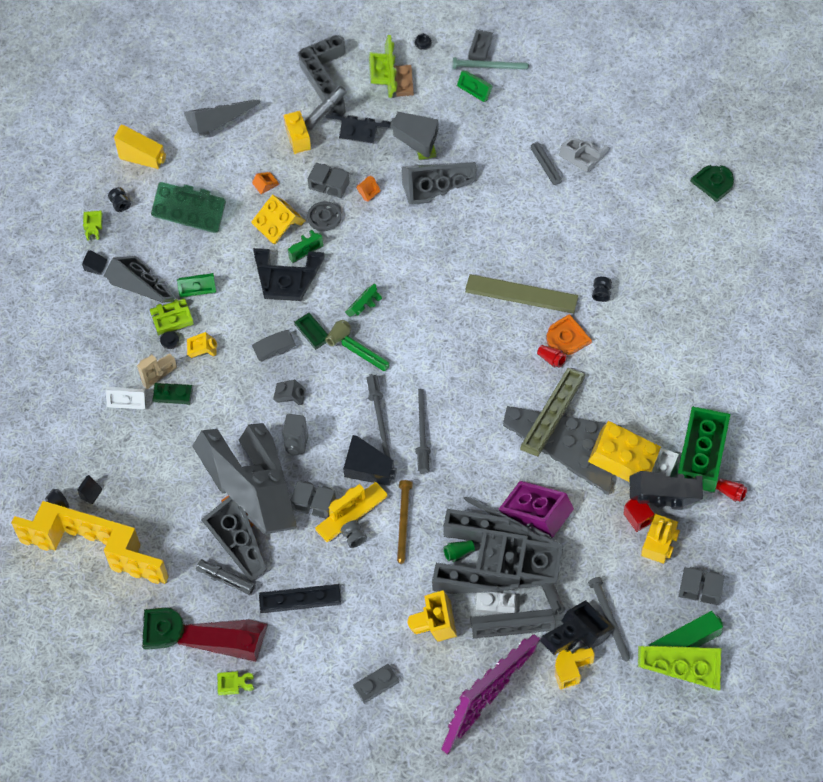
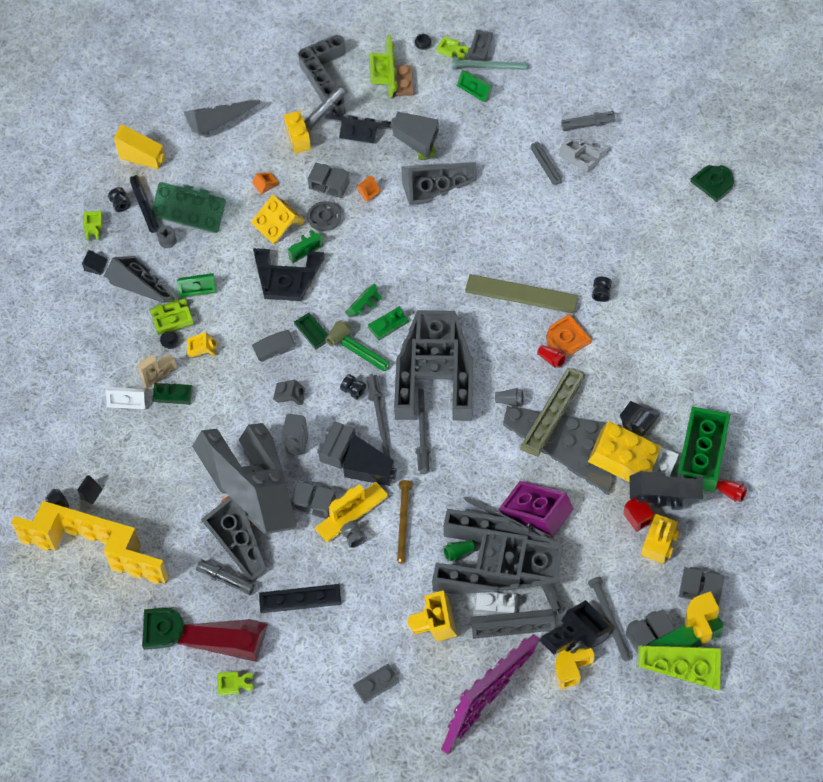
none -> black axle [130,175,159,233]
none -> dark grey wheel [157,226,177,248]
none -> dark grey brick [317,421,356,468]
none -> black wheel [340,374,367,400]
none -> green plate [368,306,409,341]
none -> dark grey wedge [394,310,473,421]
none -> lime plate [436,36,469,60]
none -> dark grey cone [495,388,524,407]
none -> dark grey pin [561,110,615,131]
none -> black slope [619,401,660,437]
none -> dark grey piece [626,609,676,654]
none -> yellow brick [685,592,719,644]

